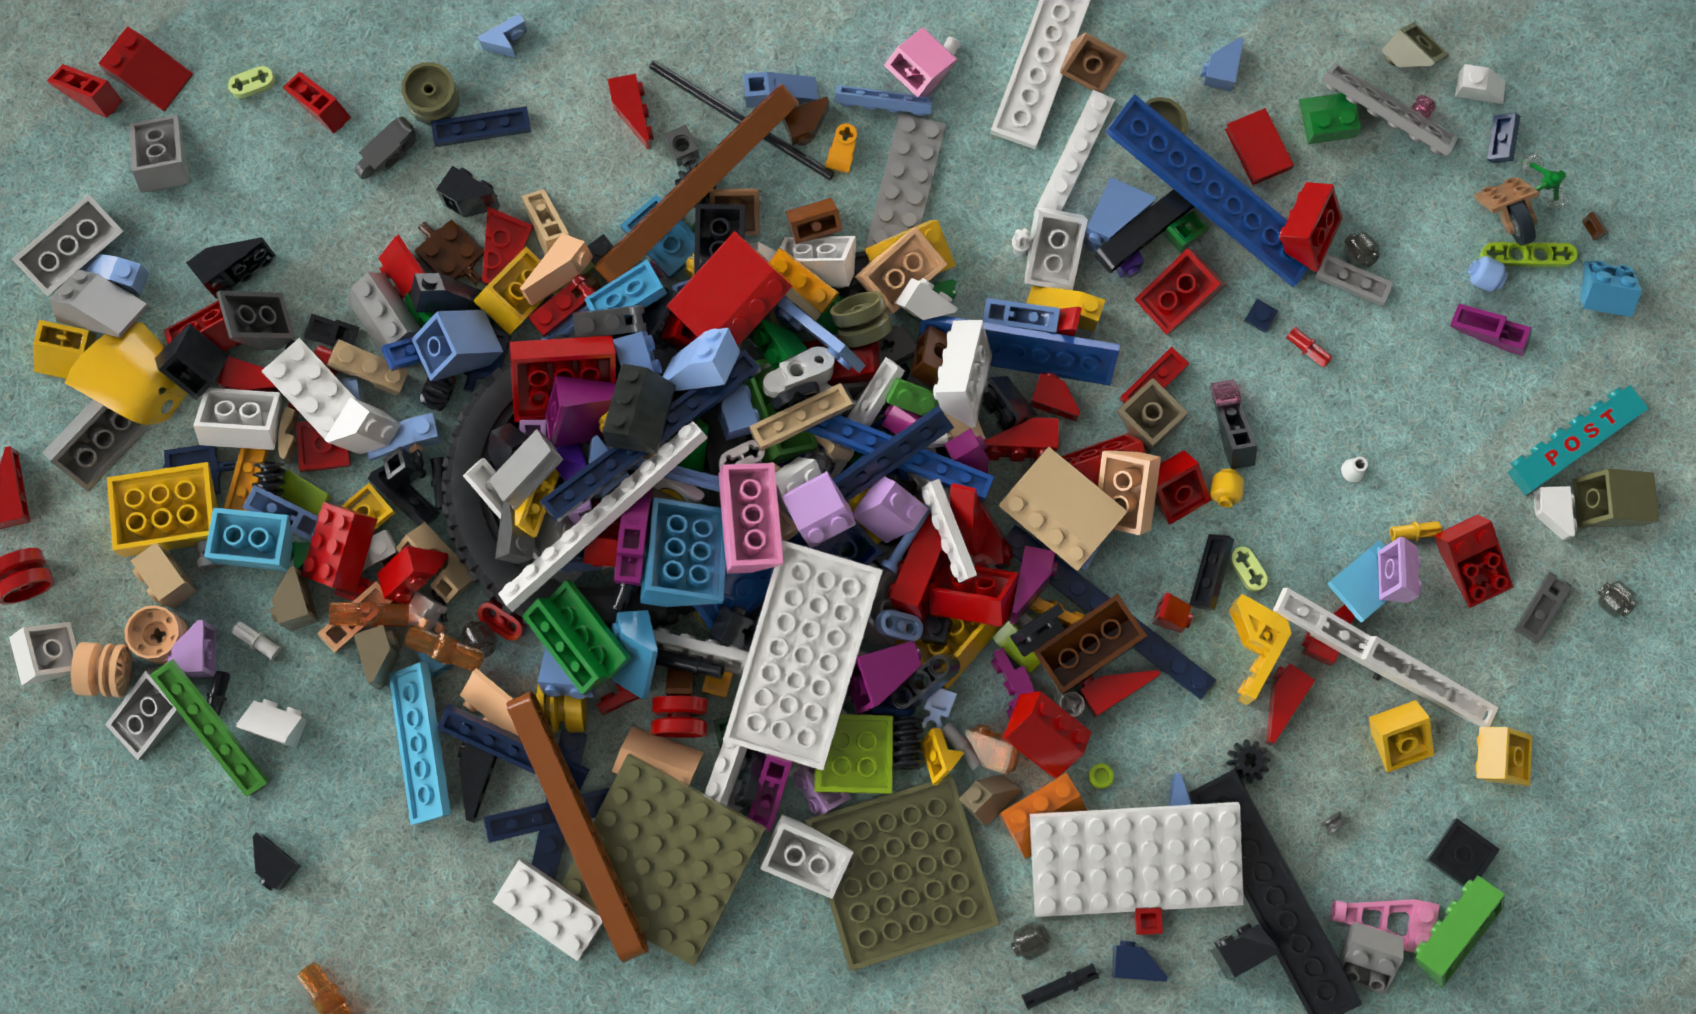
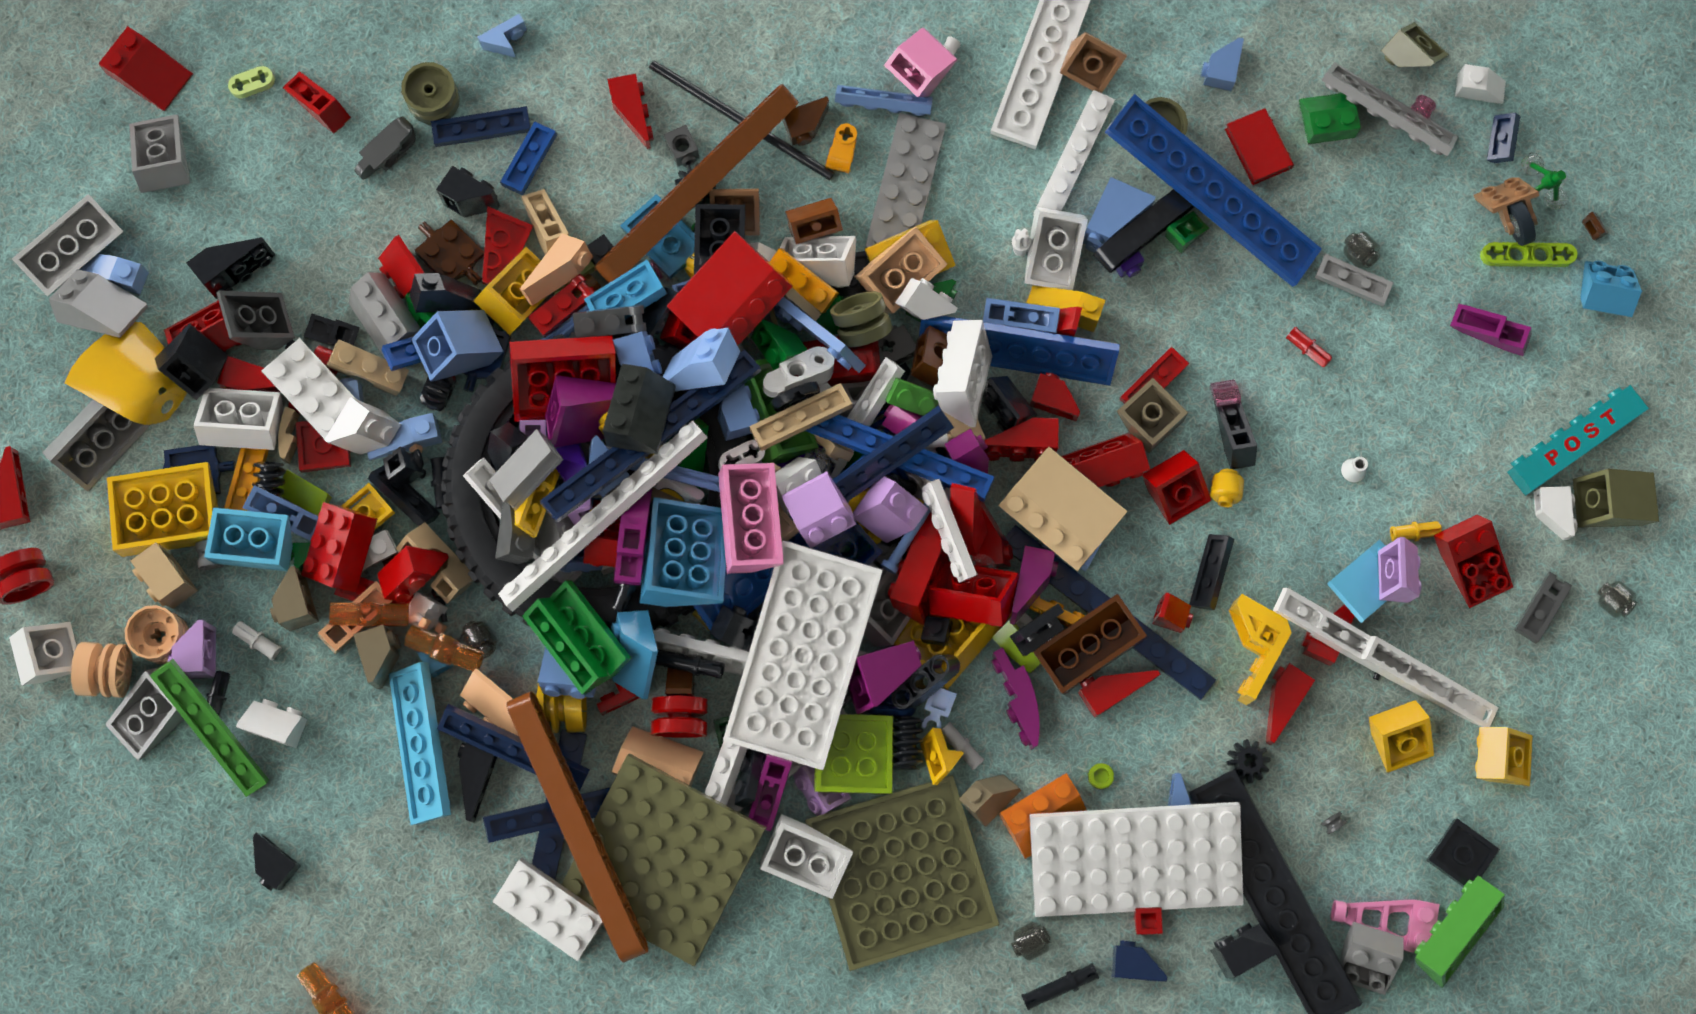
yellow slope [33,320,96,379] -> none
red slope [47,64,123,118] -> none
red plate [477,600,526,641] -> none
light orange plate [702,671,733,699] -> none
medium blue slope [743,72,818,108] -> none
light blue plate [875,610,923,641] -> none
clear orange slope [965,724,1020,774] -> none
red slope [1003,691,1092,779] -> none
light grey wheel [1058,692,1085,718] -> none
light nougat slope [1098,451,1161,535] -> none
red slope [1134,248,1226,335] -> none
yellowish green beam [1230,547,1268,592] -> none
dark blue plate [1244,299,1278,333] -> none
red slope [1280,182,1343,272] -> none
light blue head [1468,256,1508,292] -> none
none -> blue plate [500,121,557,195]

